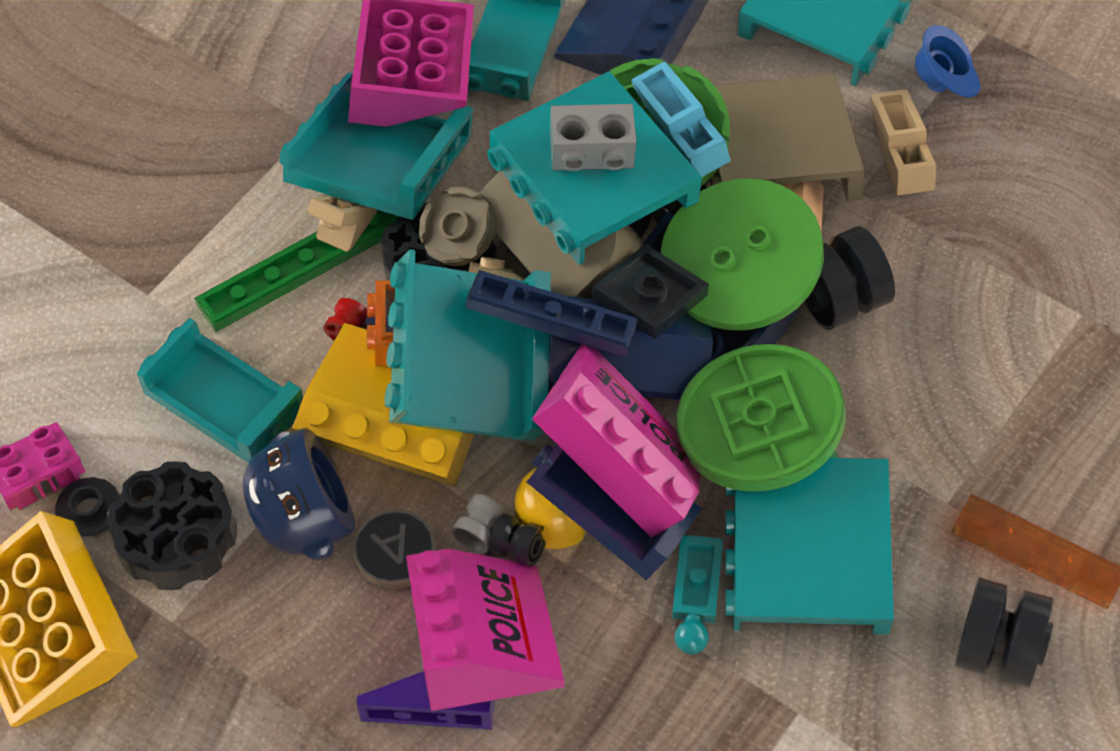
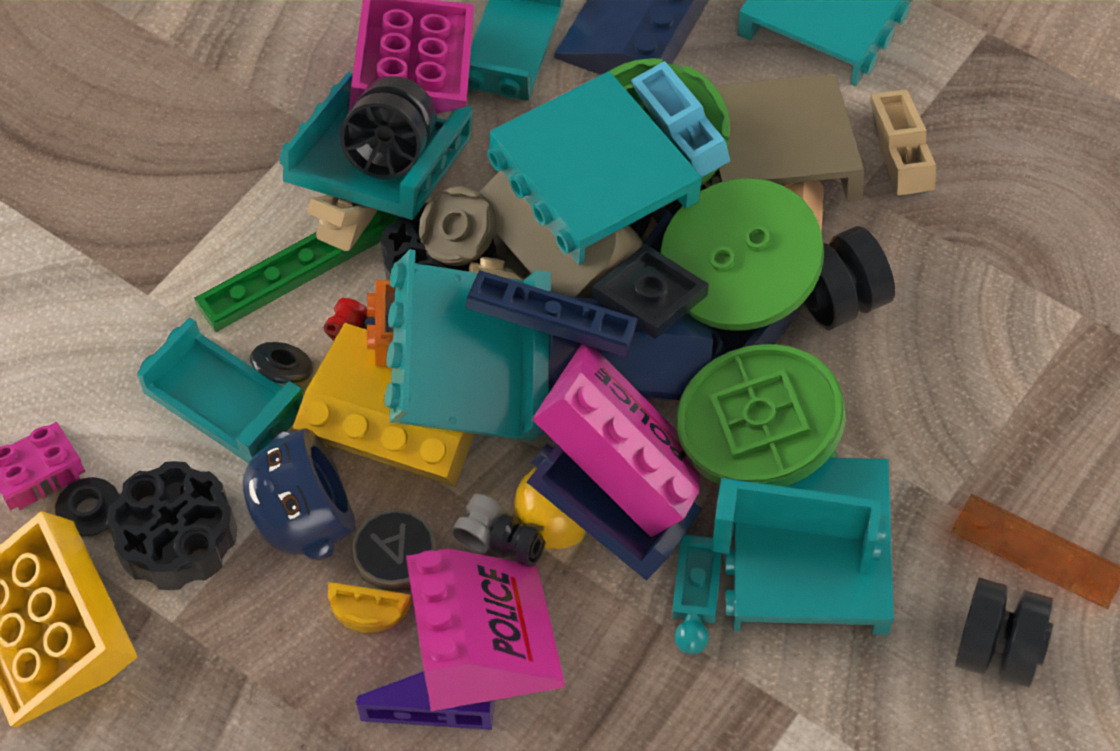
light grey brick [550,104,636,171] -> none
blue piece [915,25,981,98] -> none
none -> black piece [250,342,313,384]
none -> yellow tile [328,582,413,633]
none -> black wheel [340,76,437,179]
none -> teal panel [712,478,888,574]

